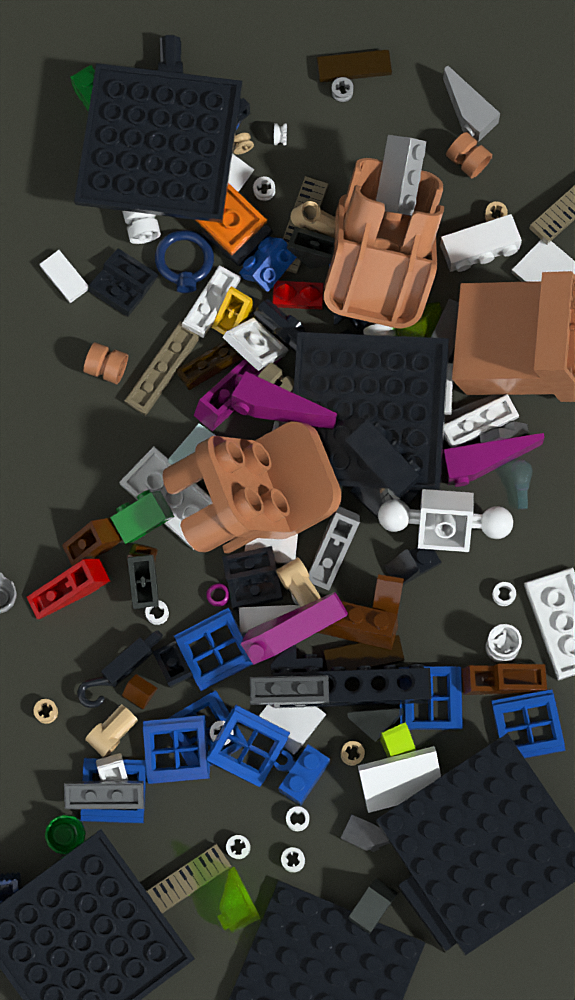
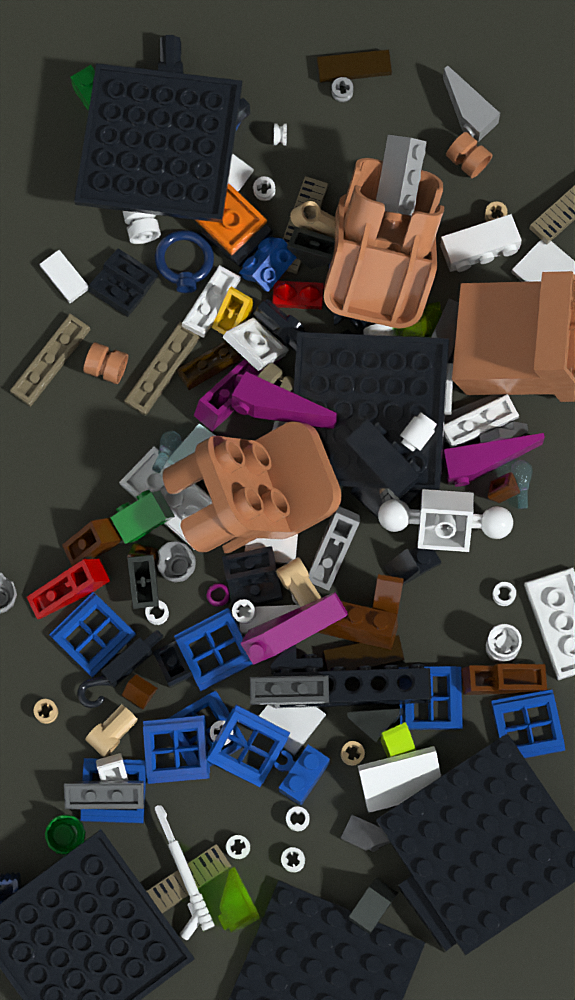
tan bush [233,133,254,155] -> none
none -> dark tan tile [10,314,91,407]
none -> blue piece [49,592,136,678]
none -> clear light blue piece [152,431,182,473]
none -> white piece [155,805,214,940]
none -> light grey hair [157,541,196,583]
none -> white bush [232,599,256,624]
none -> white brick [400,412,437,451]
none -> reddish brown slope [487,472,521,503]

